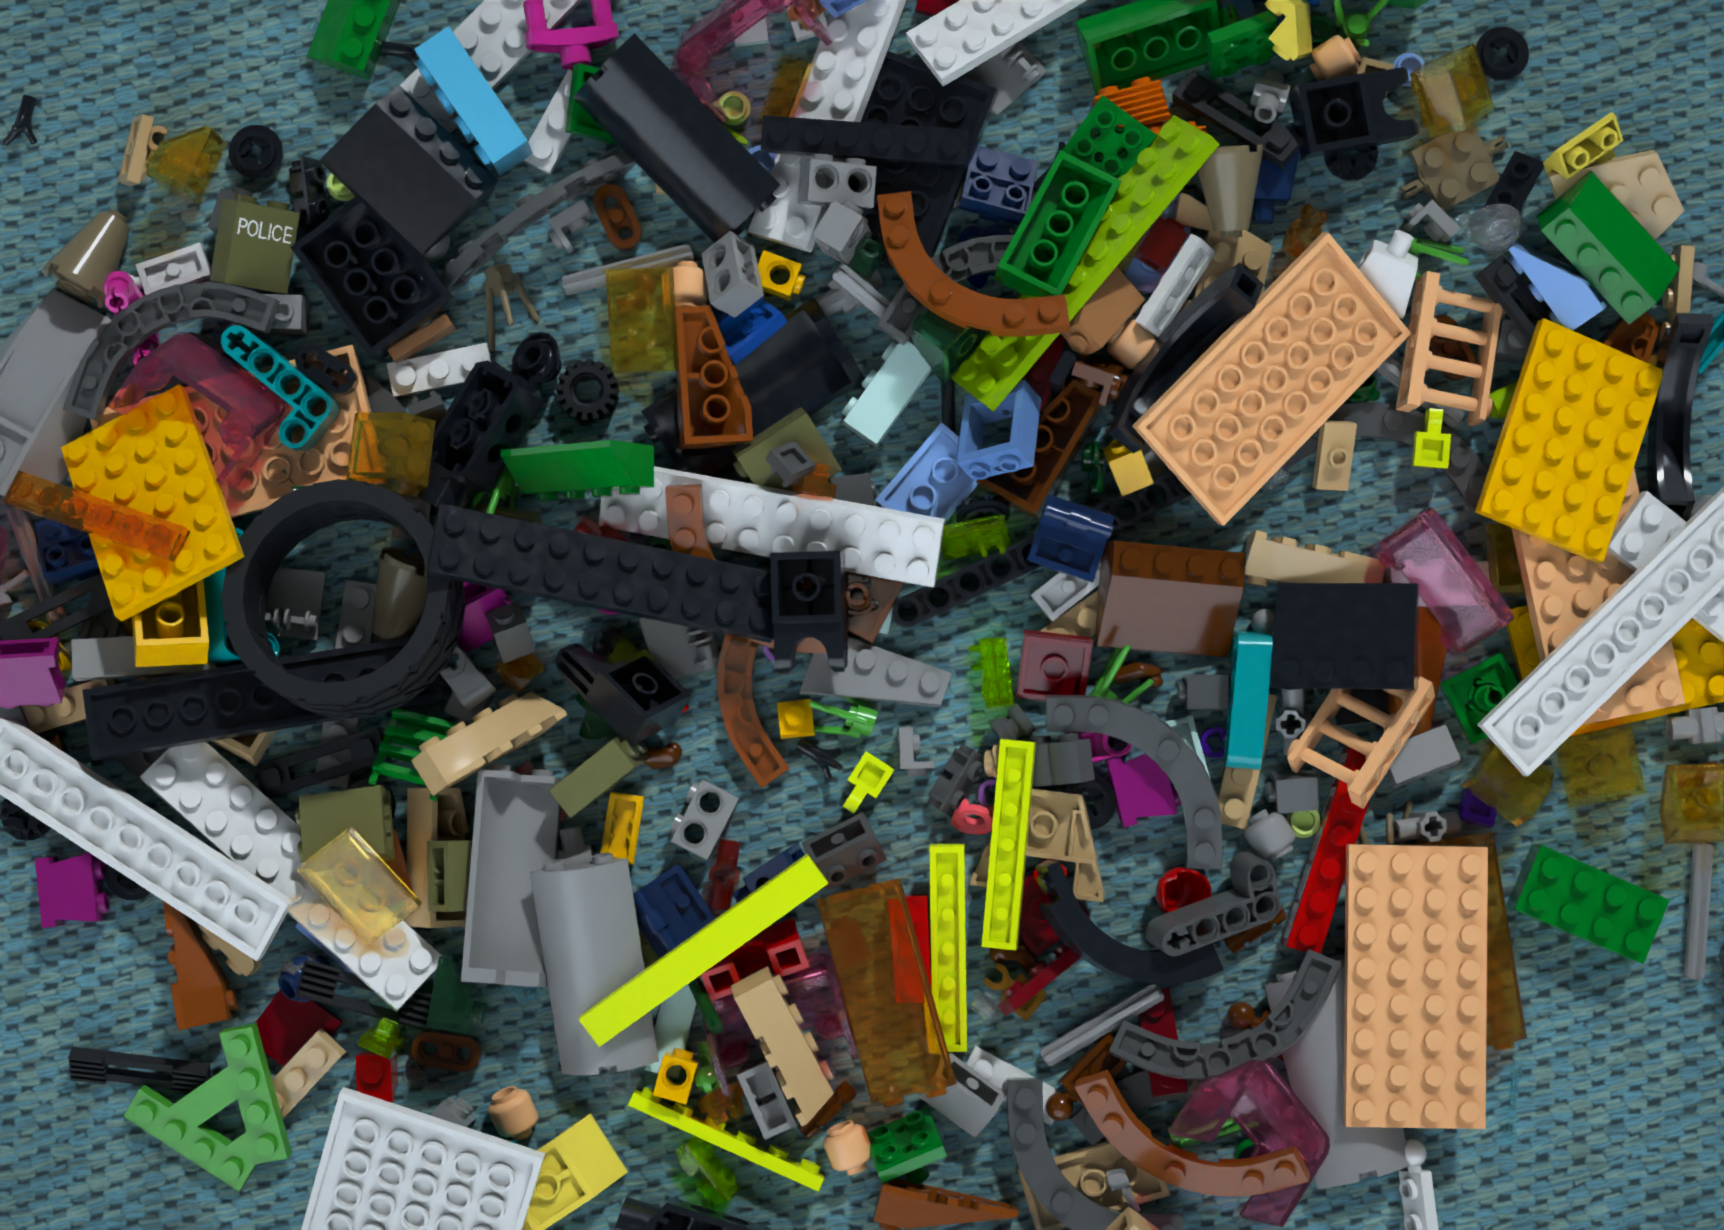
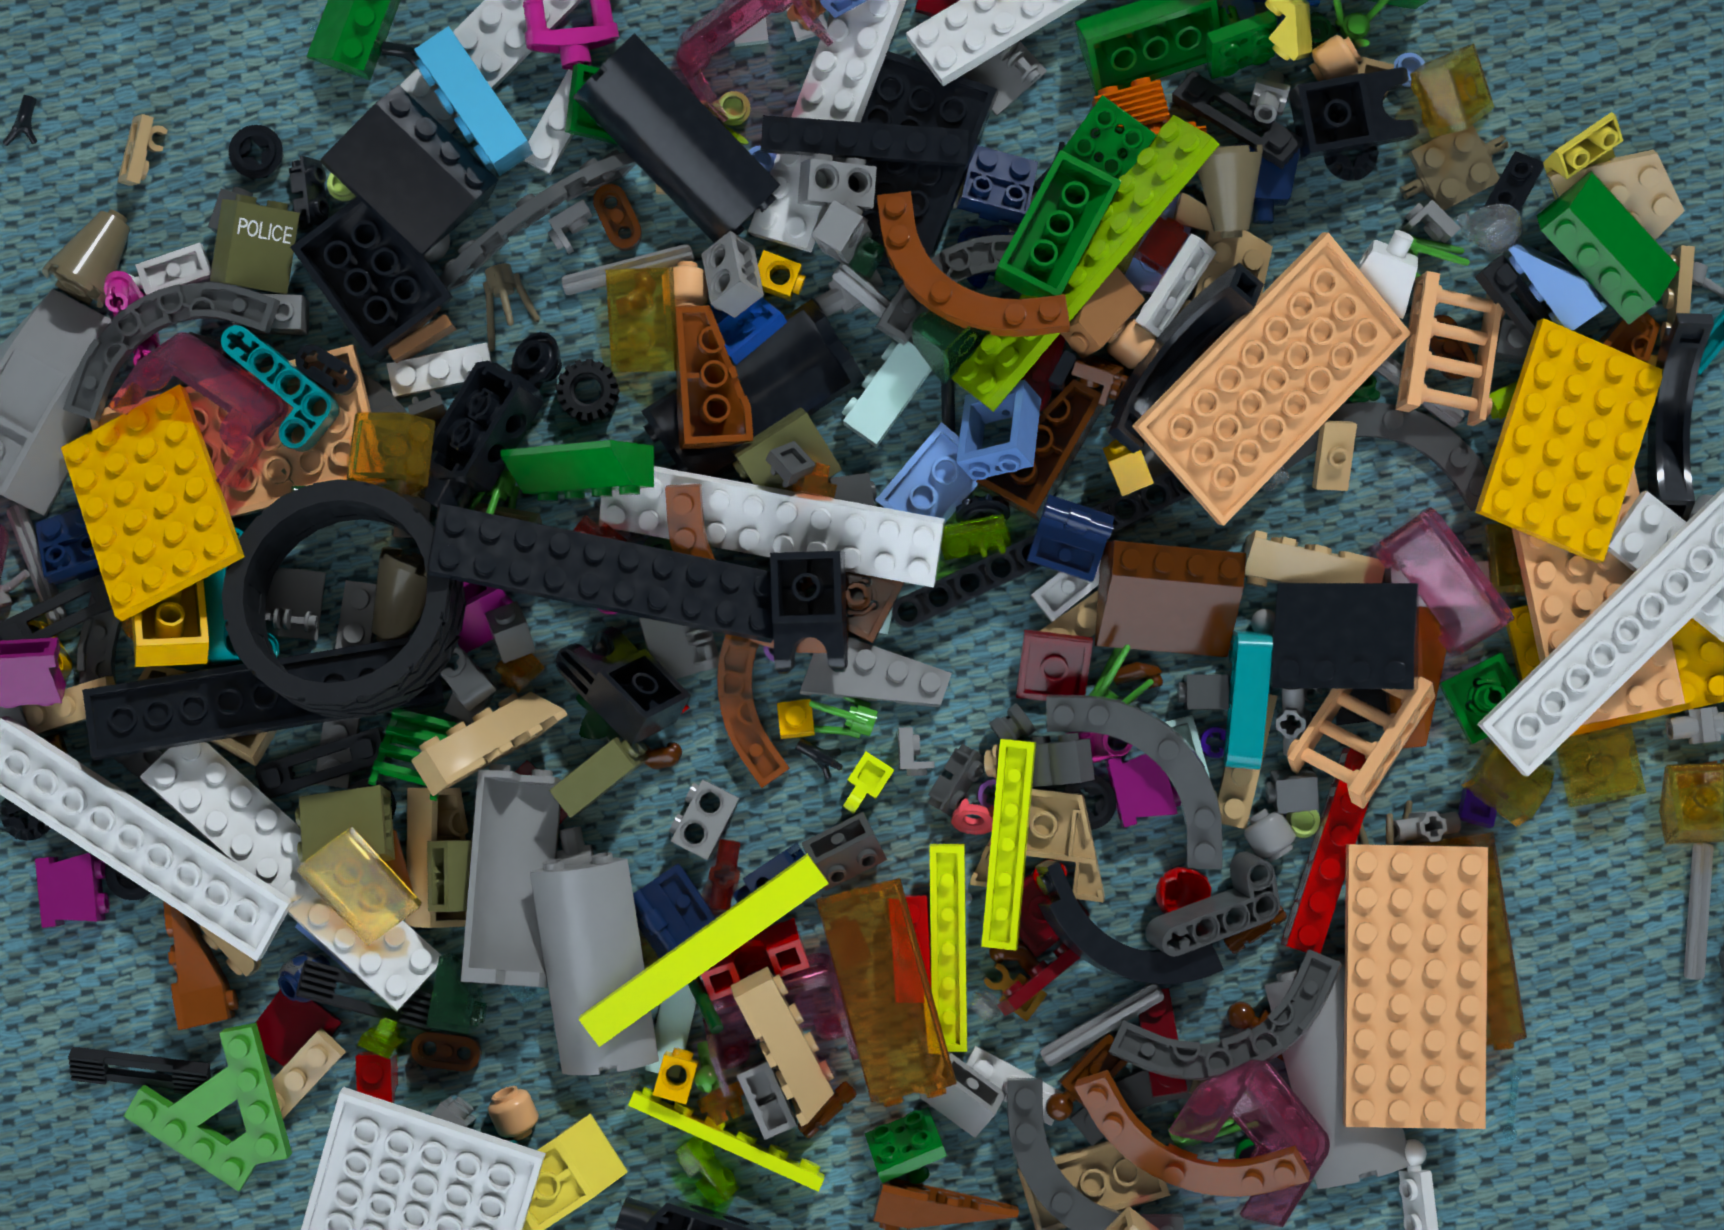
clear orange plate [3,470,191,563] -> none
light grey panel [71,636,216,681] -> none
clear yellow slope [145,126,227,205] -> none
yellow plate [600,791,645,865] -> none
clear yellow slope [759,57,813,122] -> none
light nougat head [823,1120,872,1175] -> none
clear neon green plate [968,637,1014,708] -> none
dark green plate [1081,441,1104,505] -> none
light grey hand [1106,1168,1141,1213] -> none
clear orange piece [1281,203,1328,263] -> none
light grey hinge [1387,724,1461,789] -> none
neon yellow plate [1412,408,1451,469] -> none
black gear [1474,27,1529,82] -> none
green brick [1506,844,1670,964] -> none

